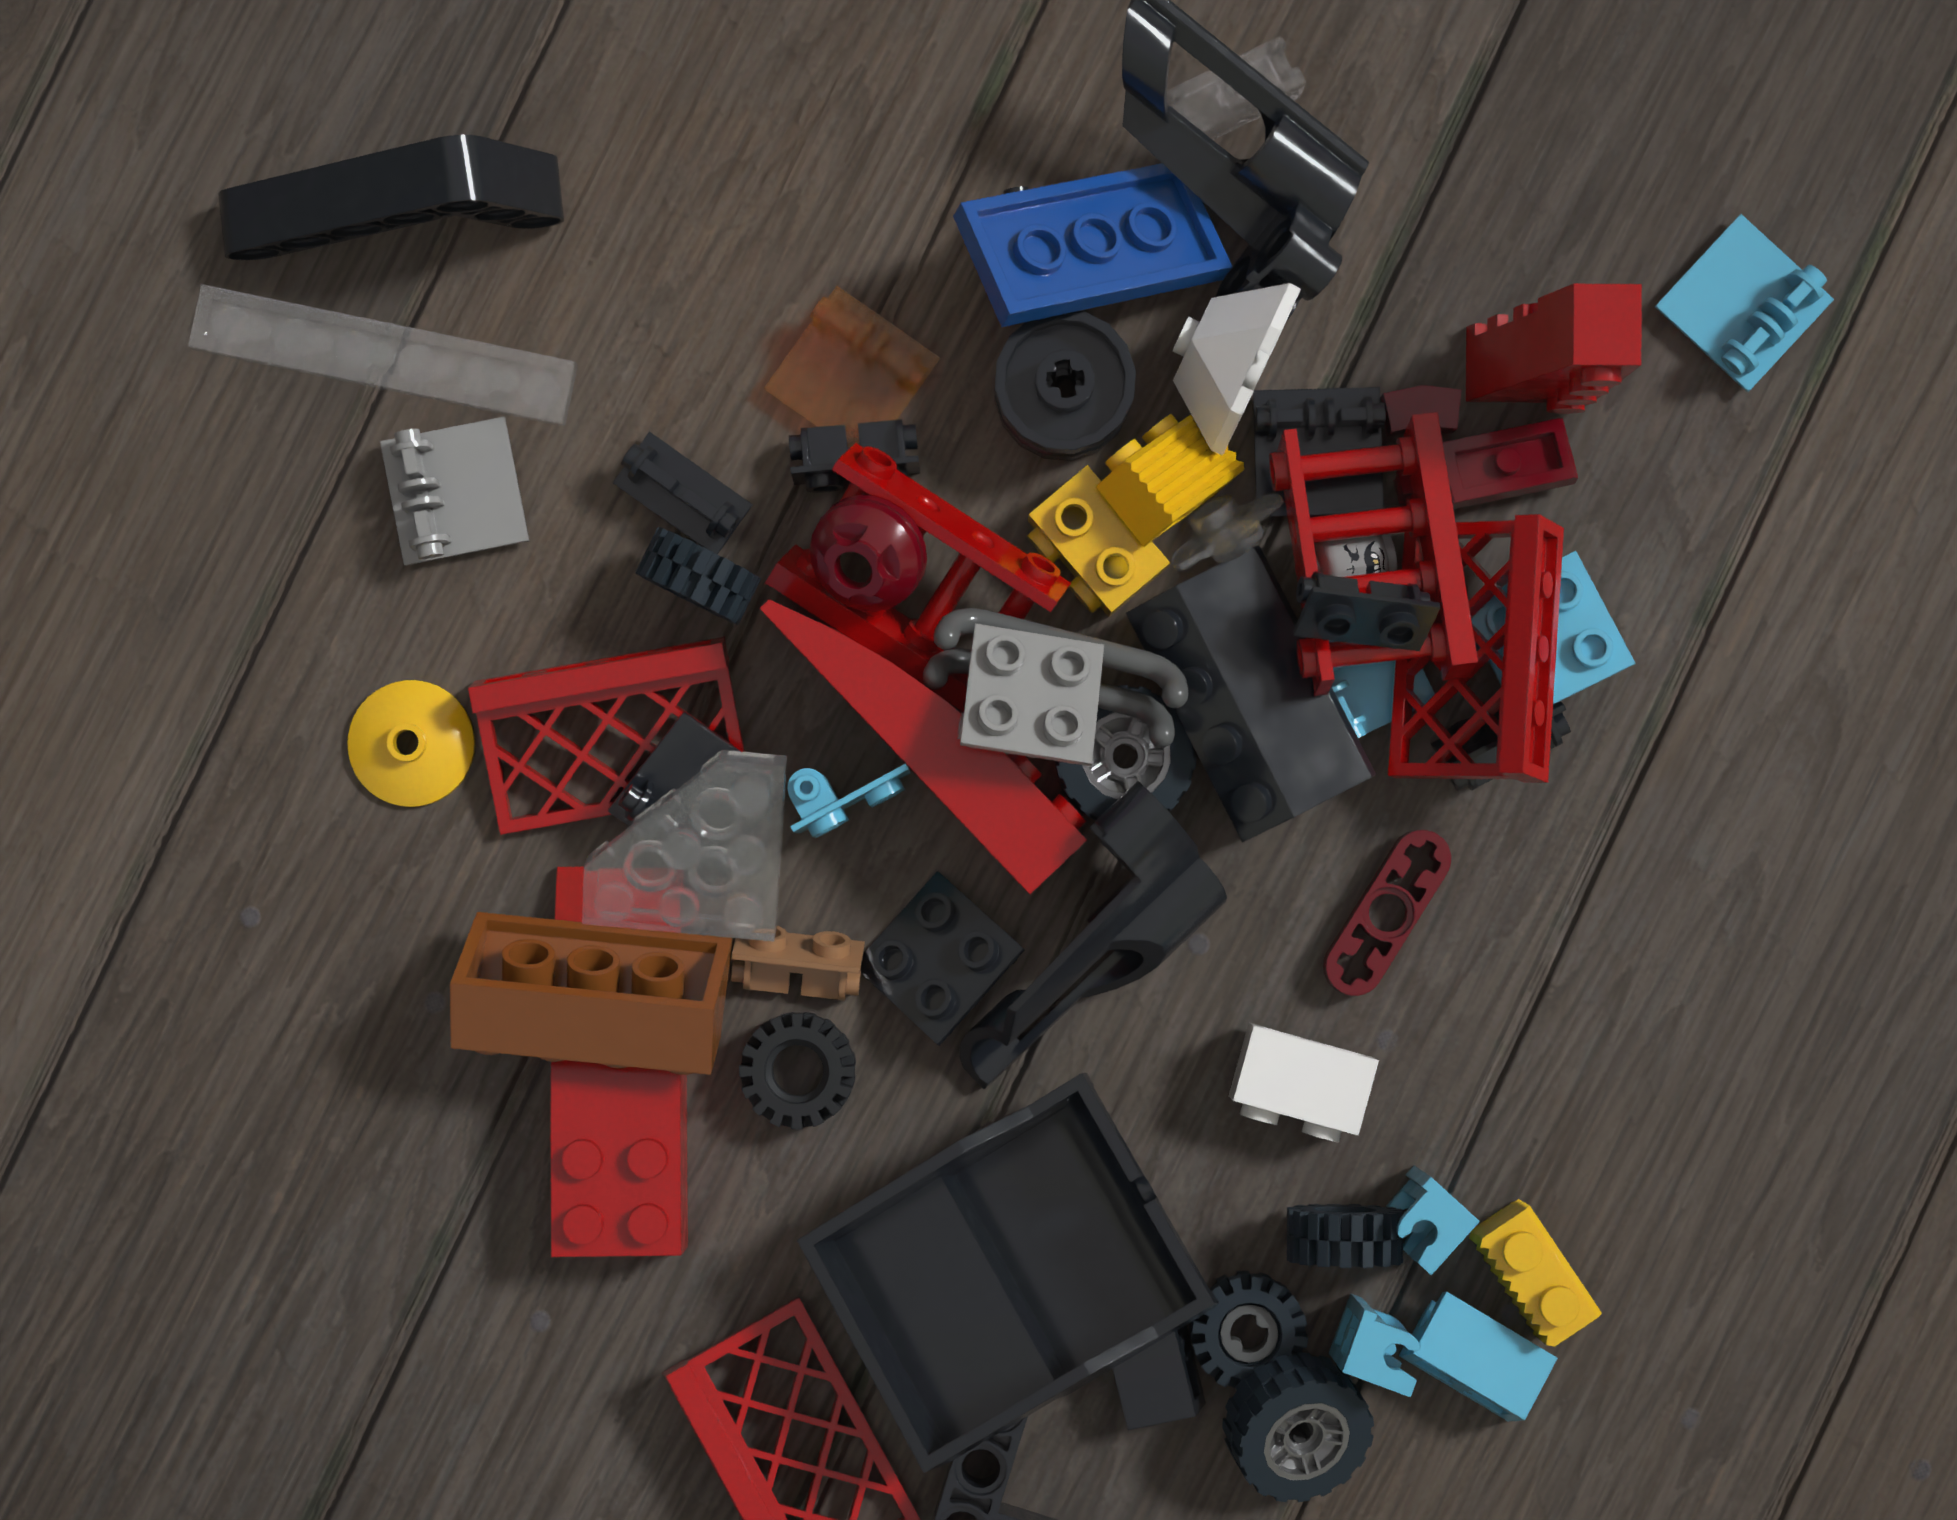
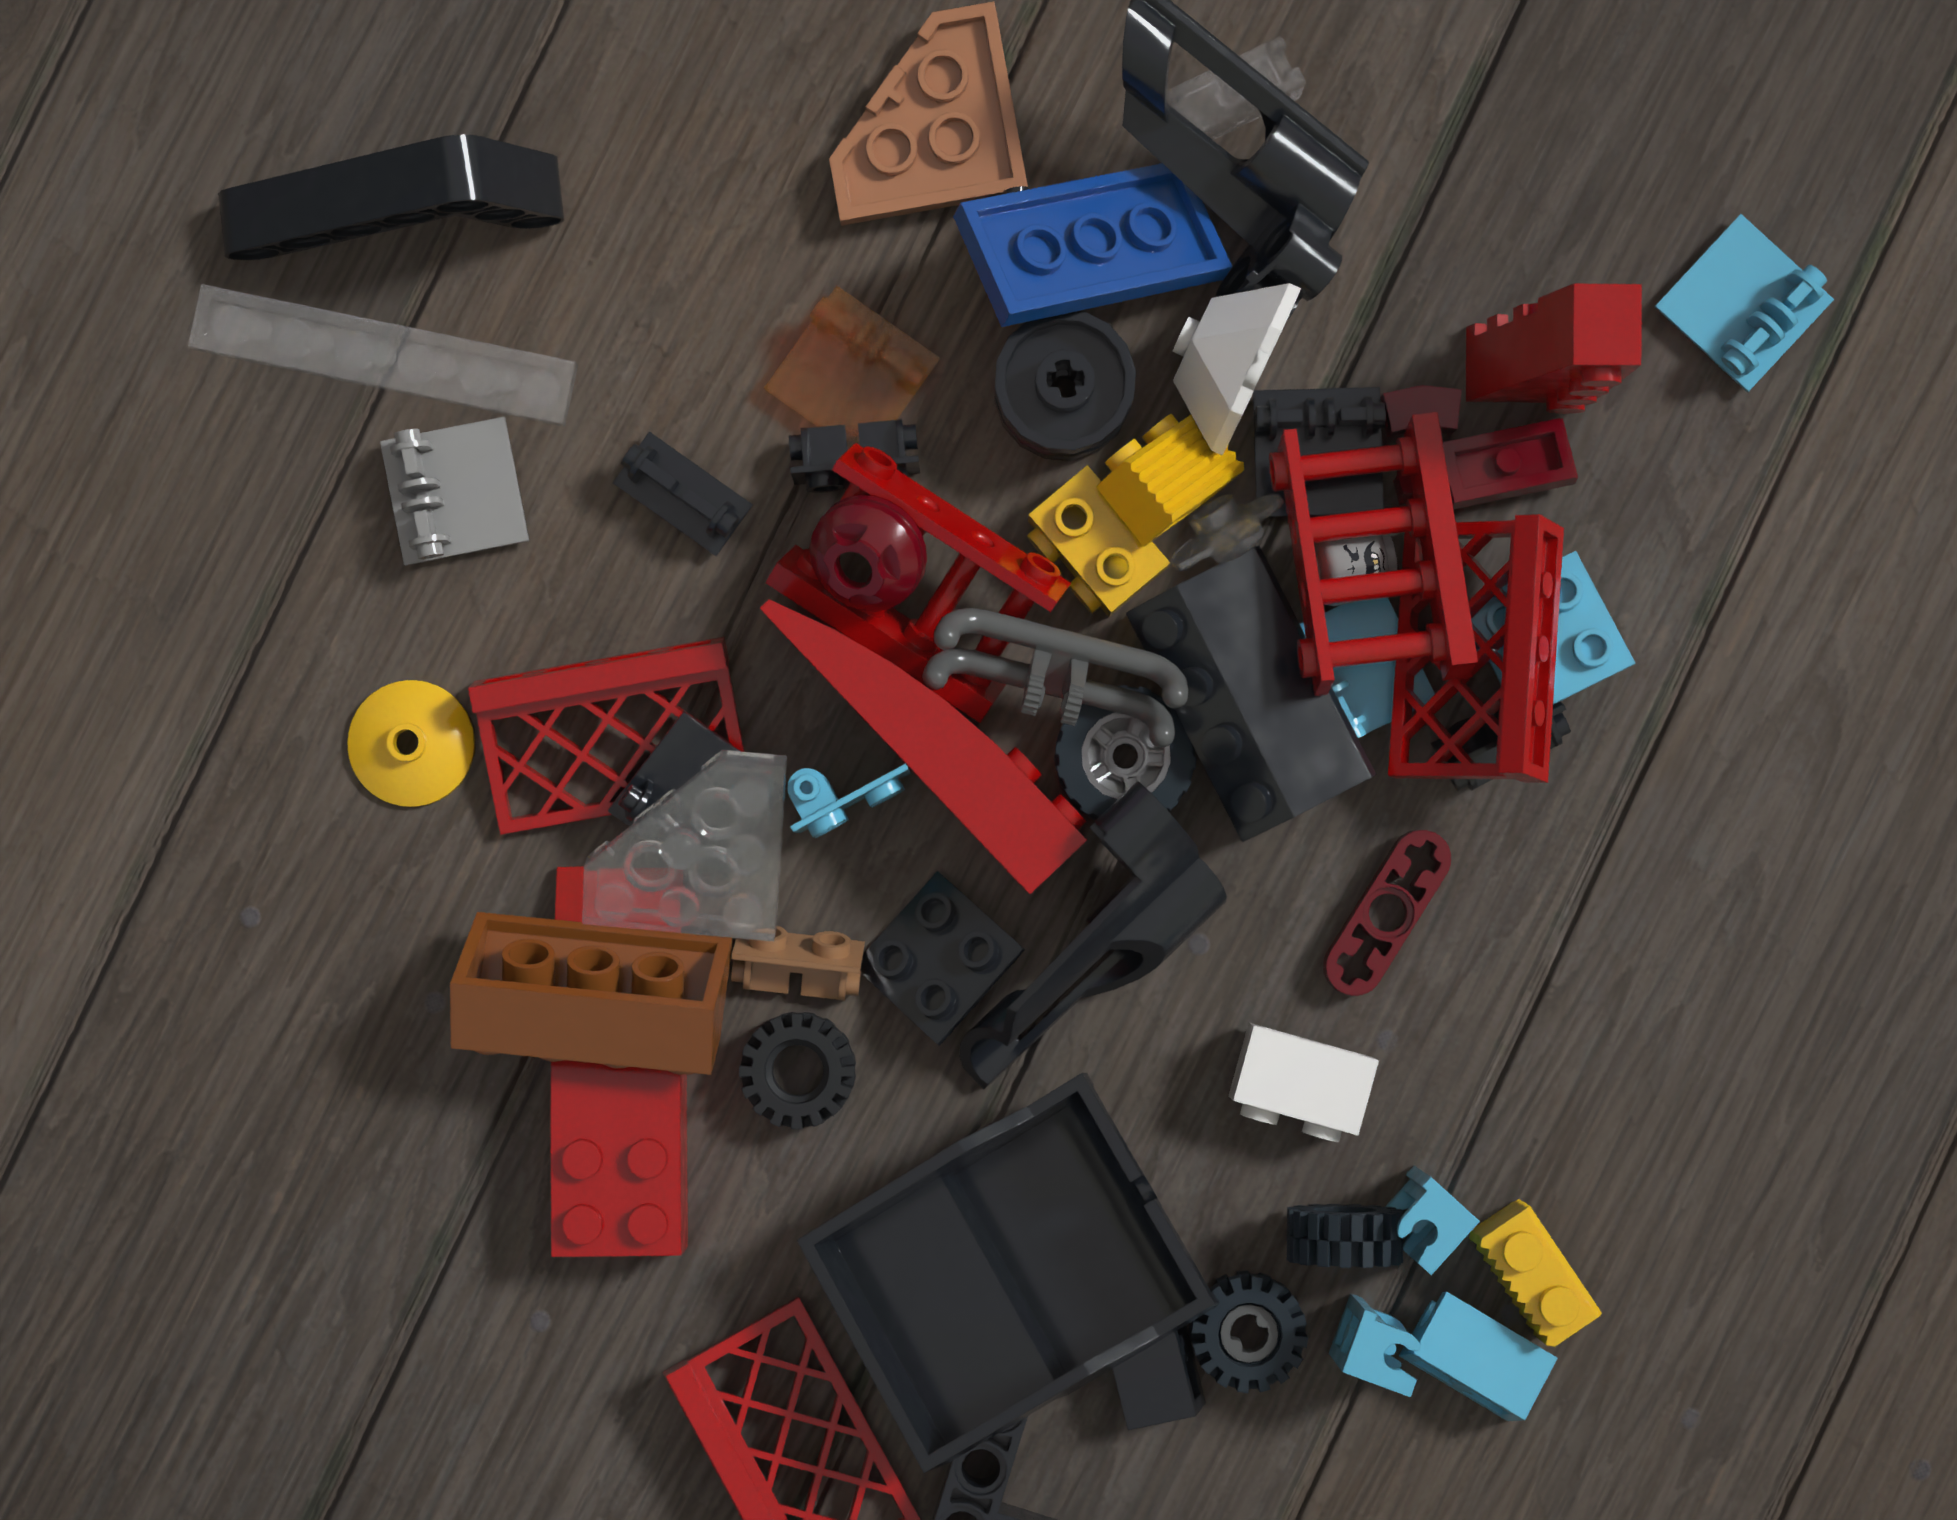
black bush [635,527,761,625] -> none
light grey hinge [957,623,1104,766] -> none
black wheel [1222,1352,1374,1502] -> none
black hinge [1294,571,1441,651] -> none
none -> nougat plate [829,1,1028,226]

